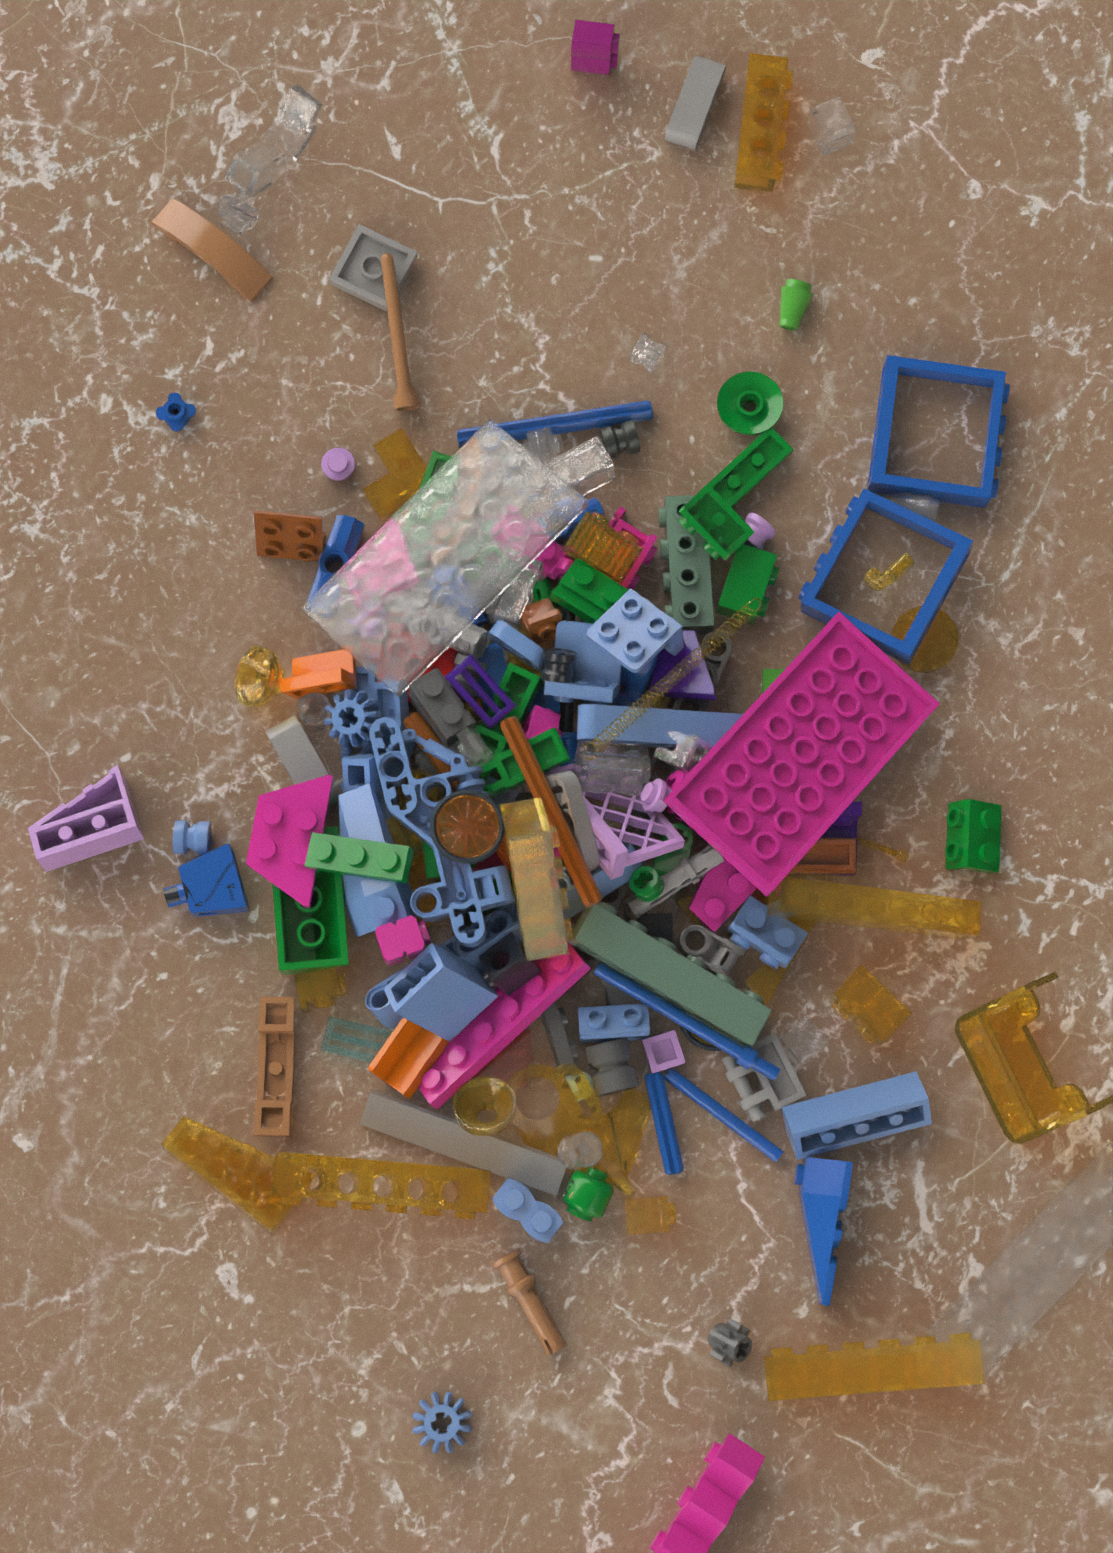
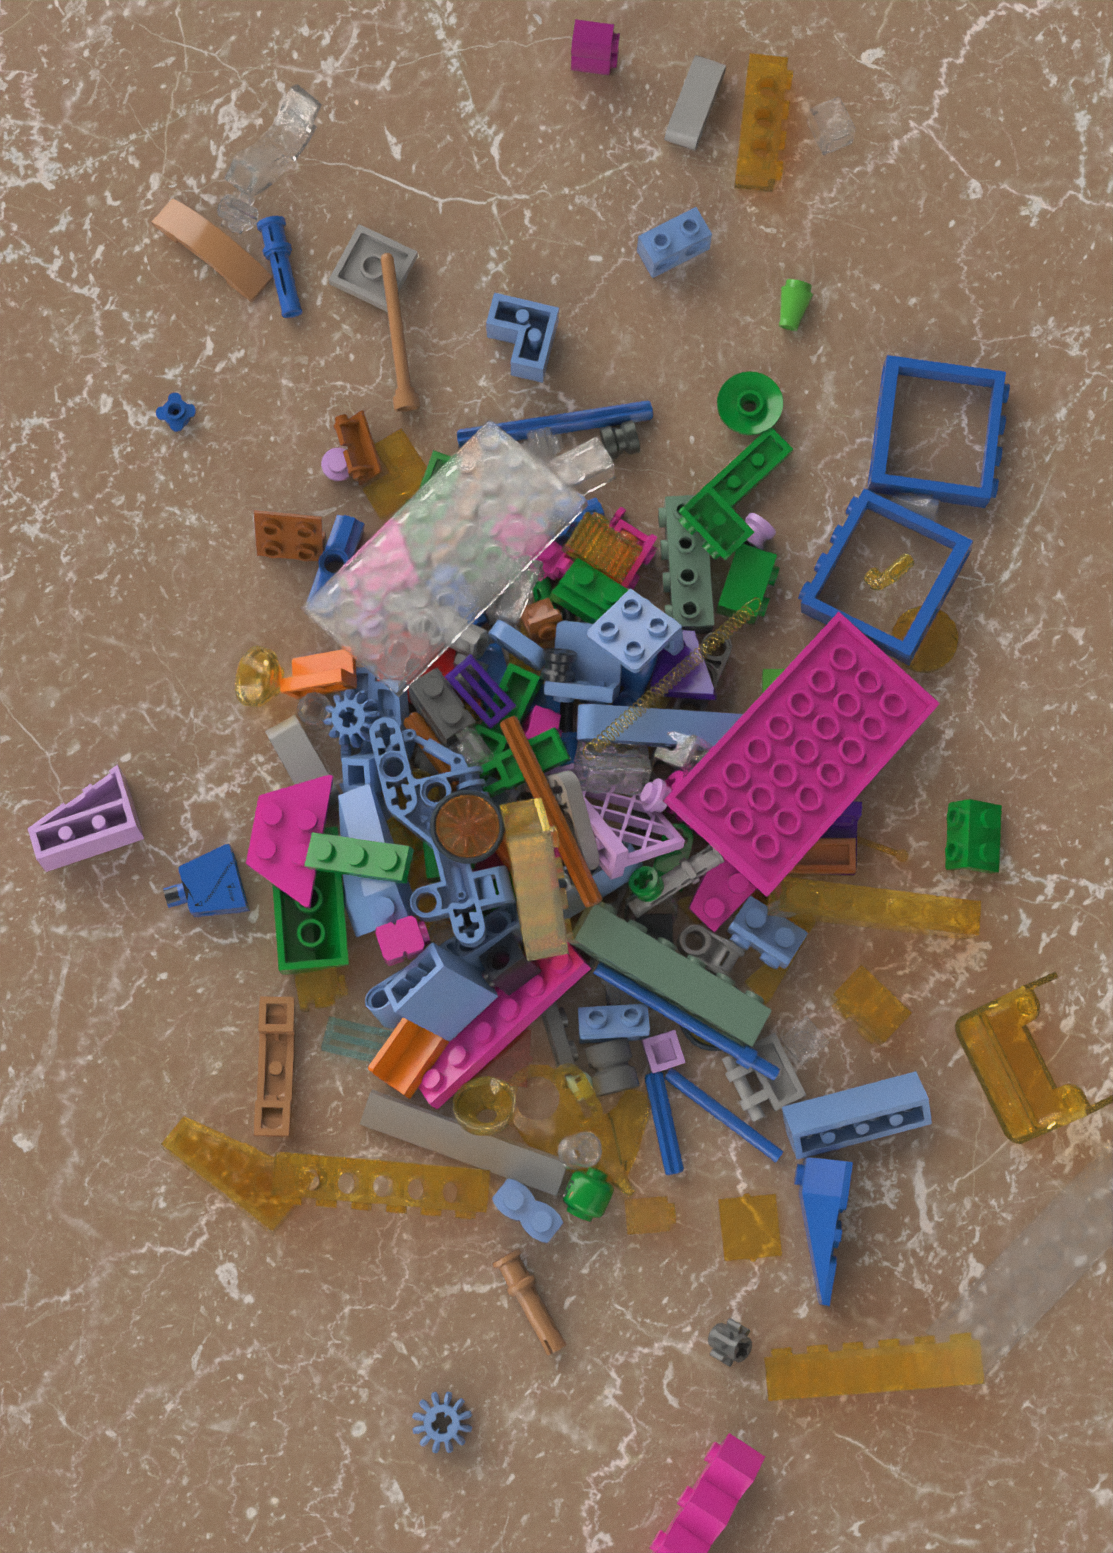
medium blue wheel [173,820,212,855] -> none
clear wheel [629,333,668,374] -> none
none -> blue pin [256,216,303,318]
none -> dark orange hinge [333,410,383,485]
none -> medium blue brick [486,293,559,383]
none -> medium blue brick [637,207,712,278]
none -> clear yellow piece [718,1193,782,1262]

